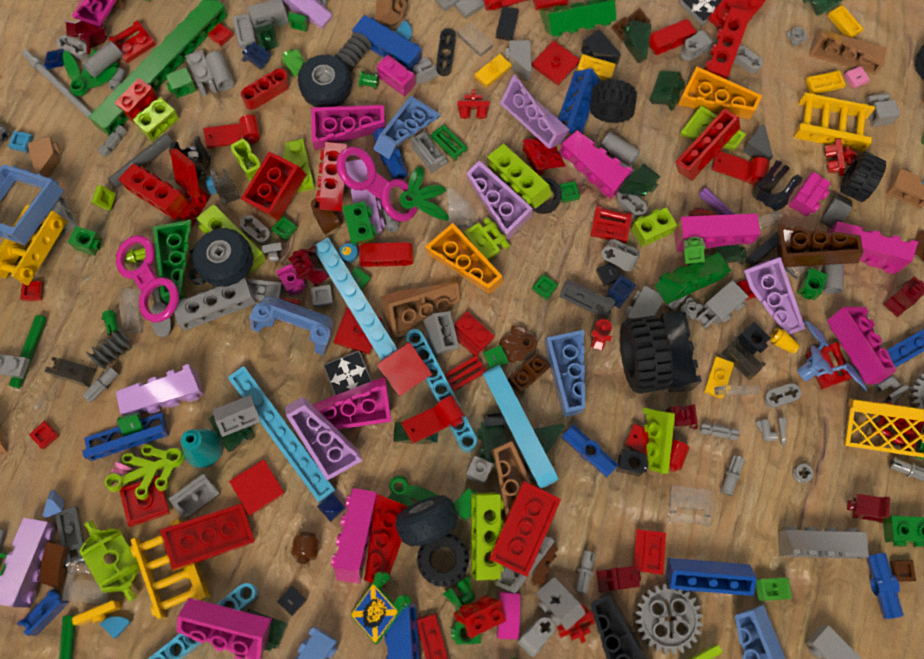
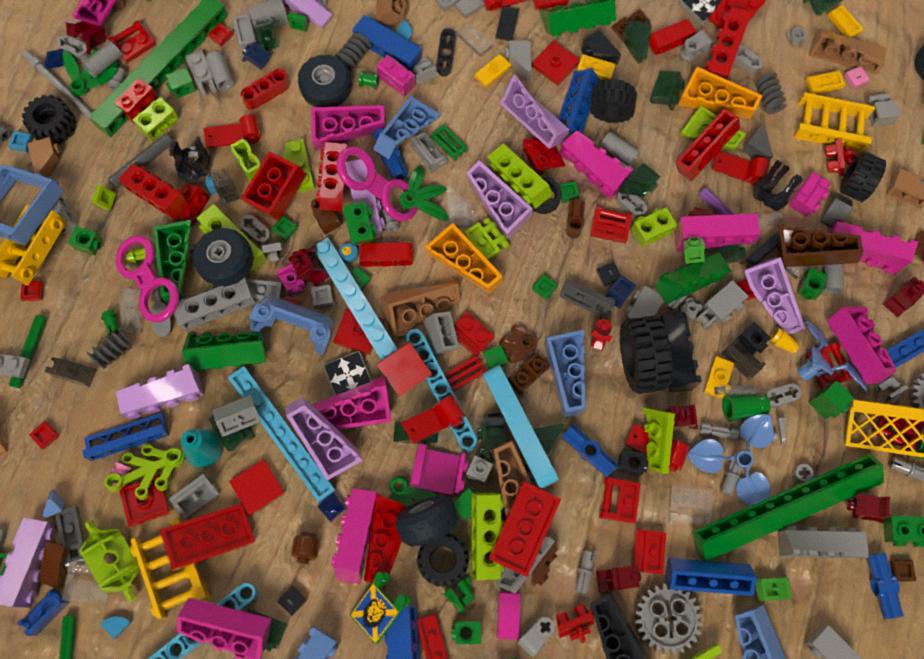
yellow plate [72,600,122,625] -> none
light grey axle [83,367,119,402] -> none
light grey axle [98,125,127,157] -> none
green tile [117,412,144,437] -> none
red tile [170,148,200,199] -> none
black bush [189,267,206,285] -> none
bright green bracket [280,49,305,77] -> none
red bracket [454,596,506,638] -> none
red hips [457,89,489,119] -> none
light grey brick [535,577,586,631] -> none
light grey piece [602,239,640,271] -> none
none -> black tyre [22,95,76,144]
none -> green wedge [182,332,267,372]
none -> dark pink panel [409,444,468,496]
none -> reddish brown piece [565,199,585,239]
none -> red plate [599,477,641,524]
none -> medium blue plant [688,414,774,505]
none -> green brick [692,454,884,562]
none -> green plant [722,394,770,422]
none -> dark grey piece [756,73,786,114]
none -> green brick [808,381,854,419]

